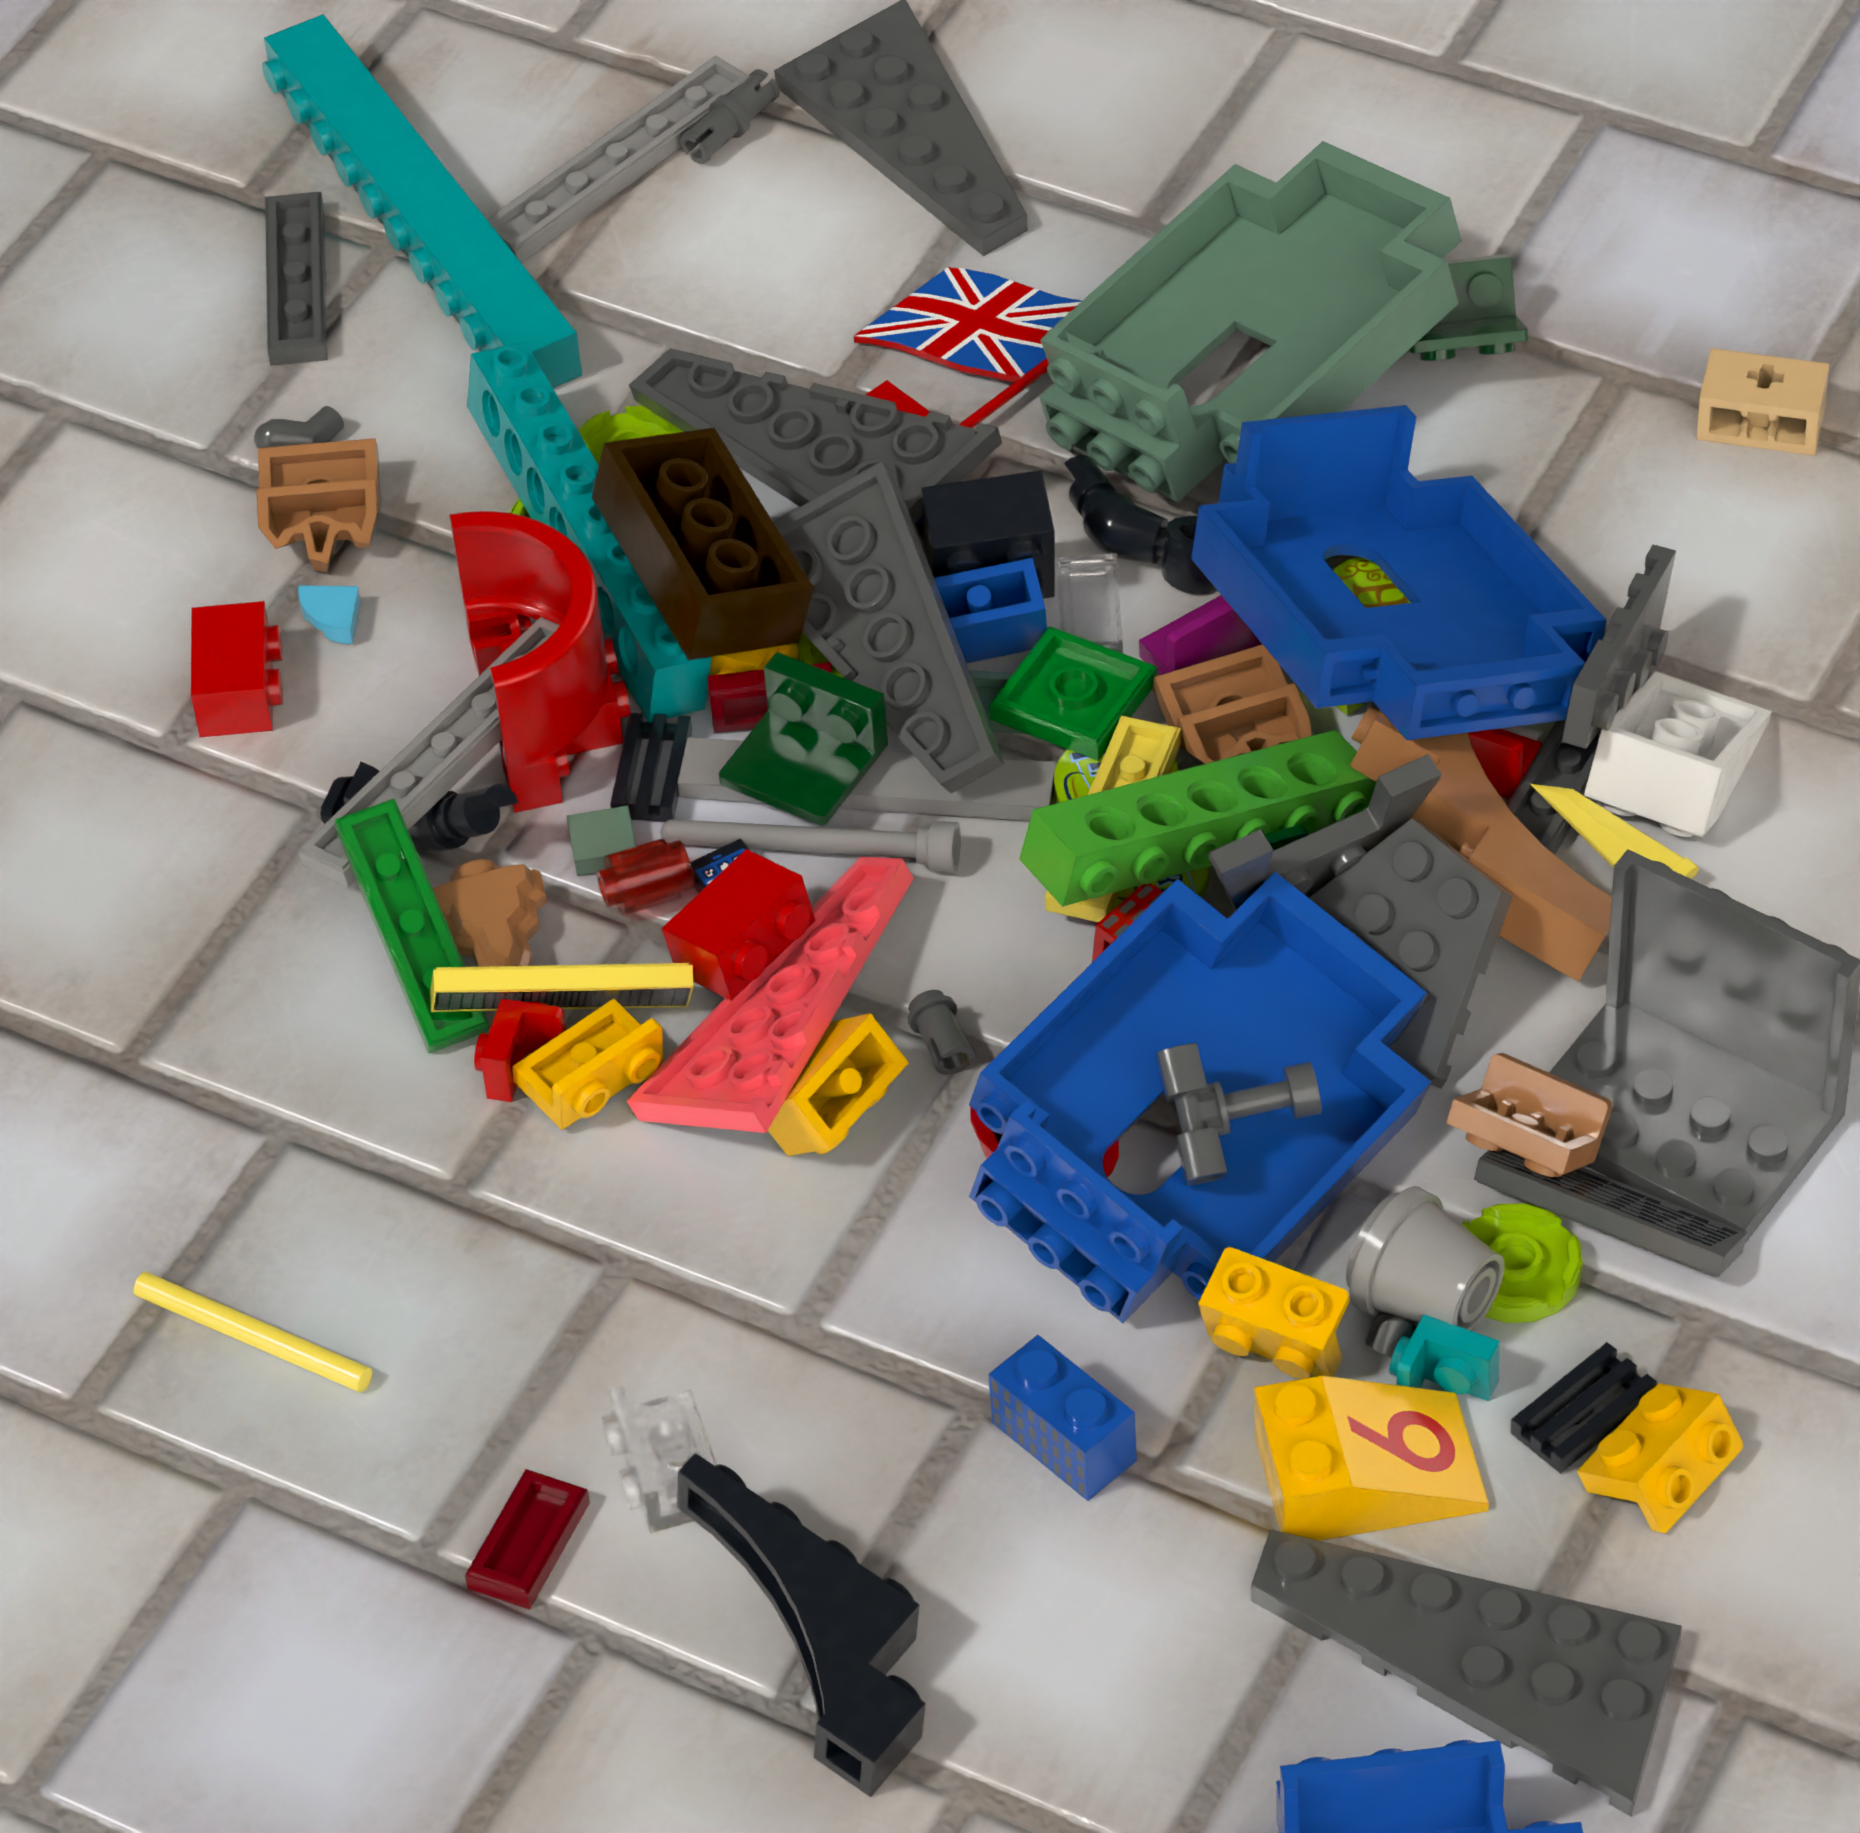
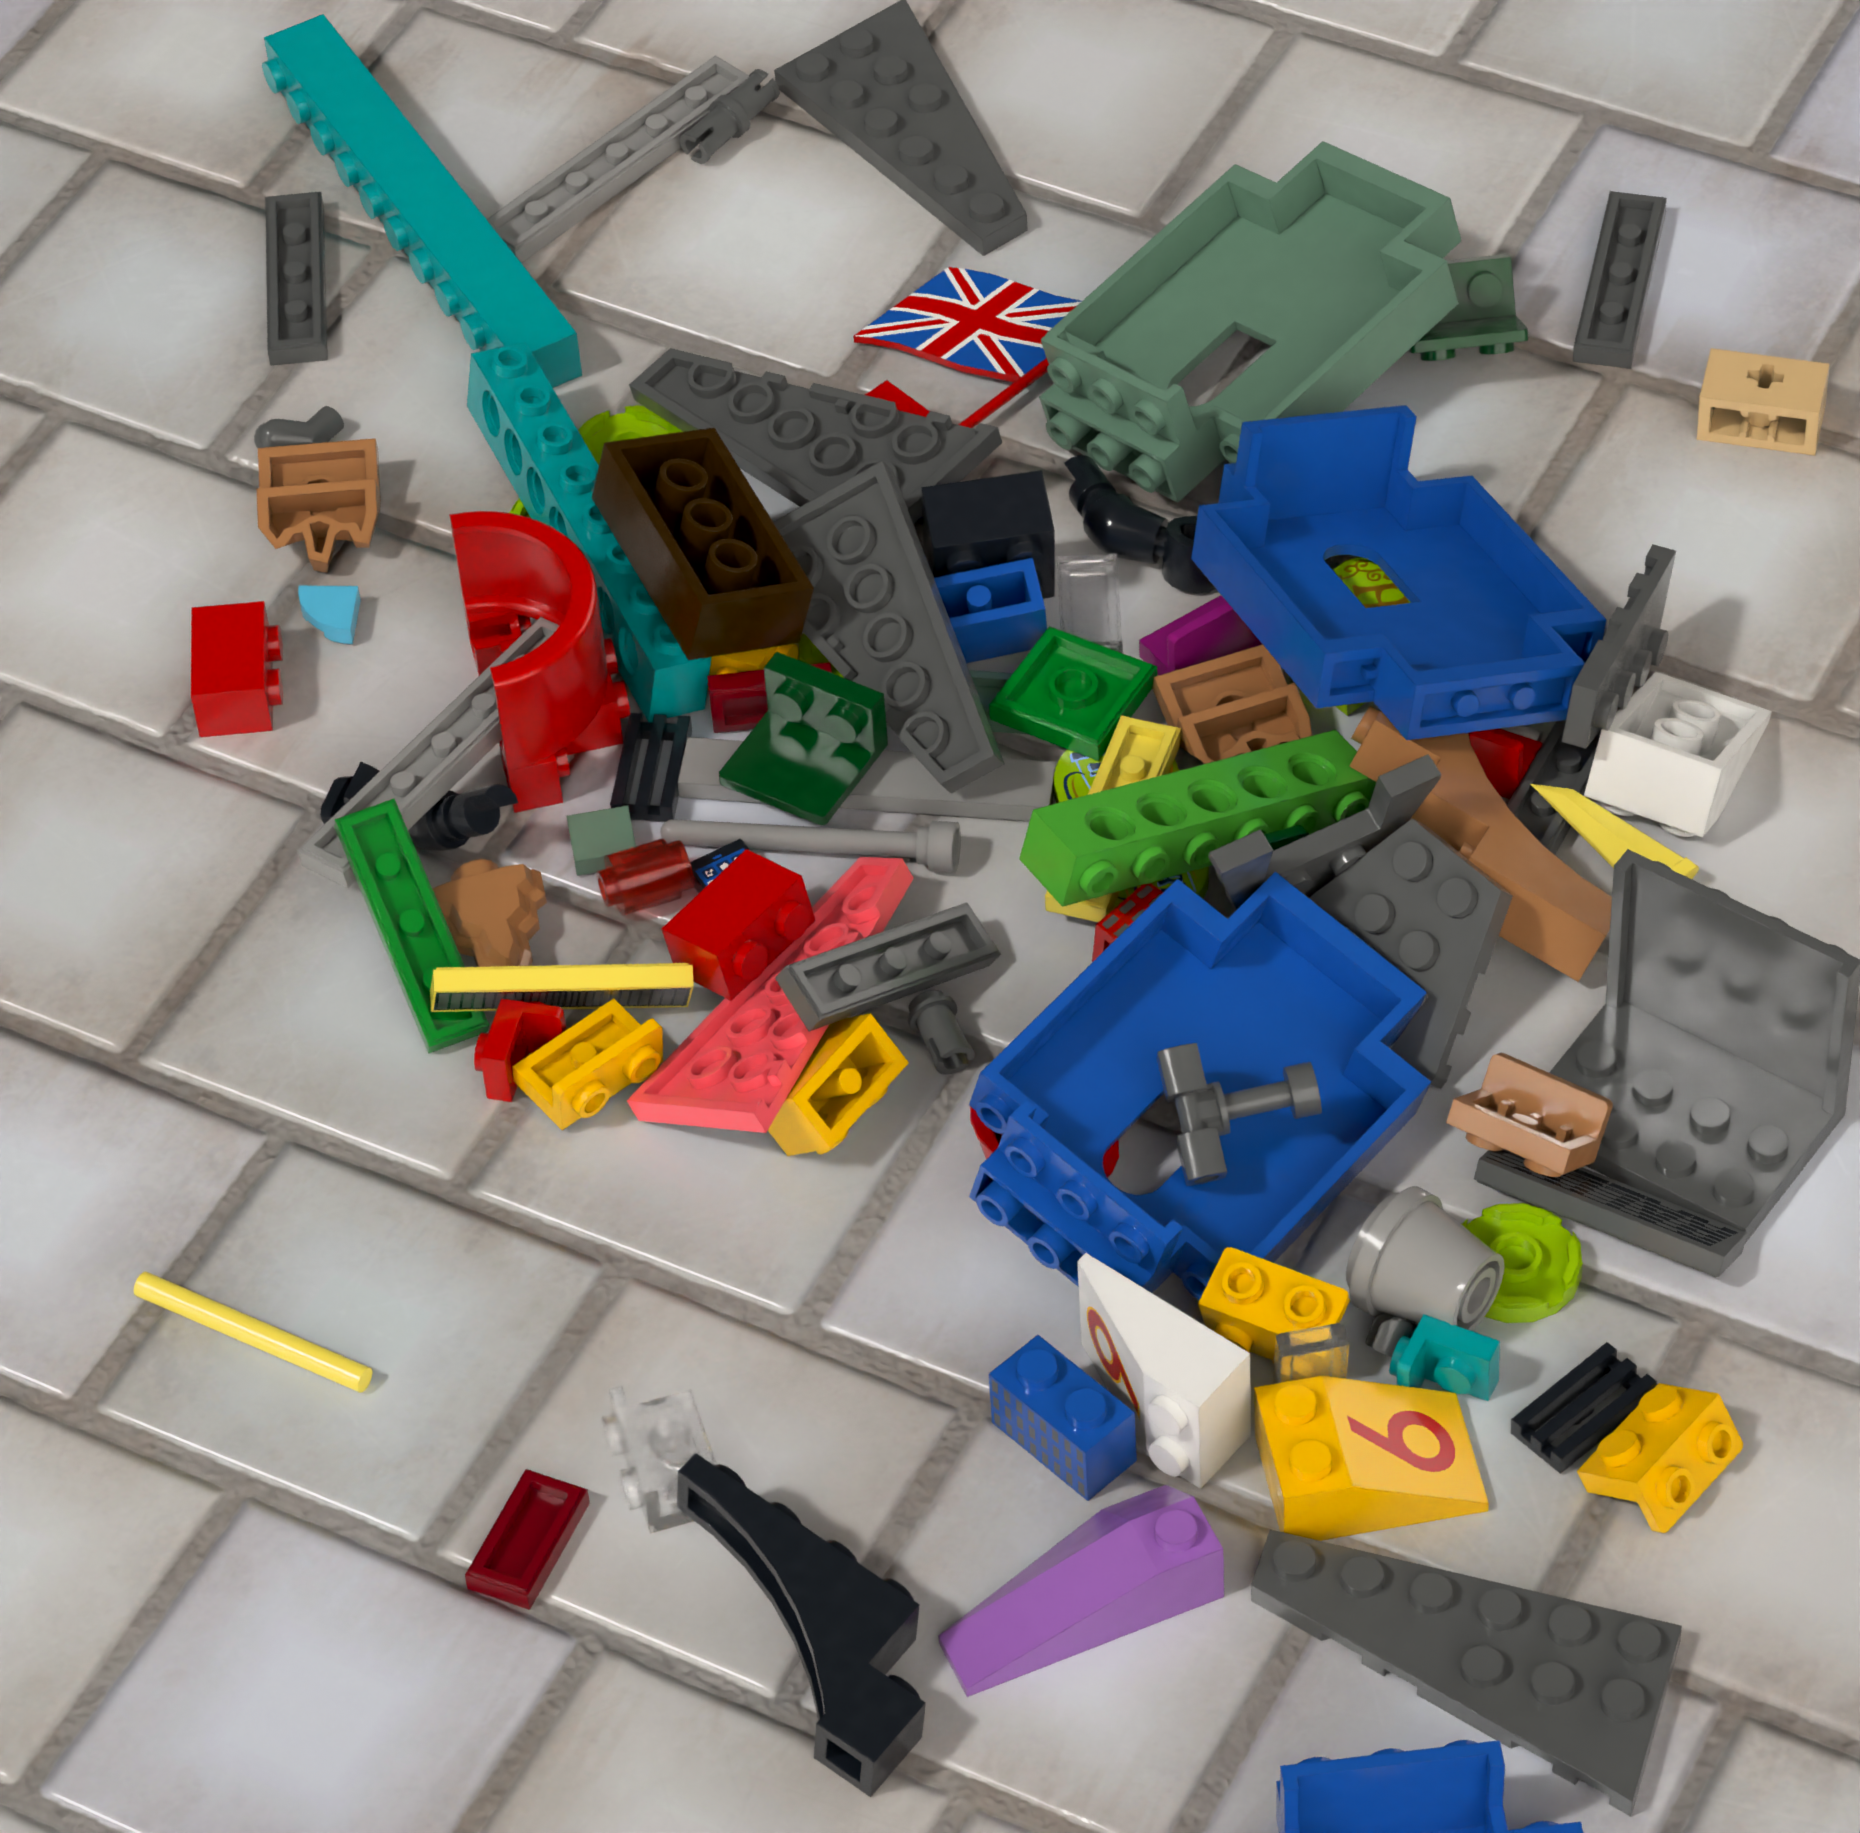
none -> dark grey tile [775,902,1001,1032]
none -> medium lavender wedge [938,1485,1224,1697]
none -> white slope [1077,1253,1251,1489]
none -> clear tile [1273,1323,1349,1384]
none -> dark grey tile [1573,191,1667,369]

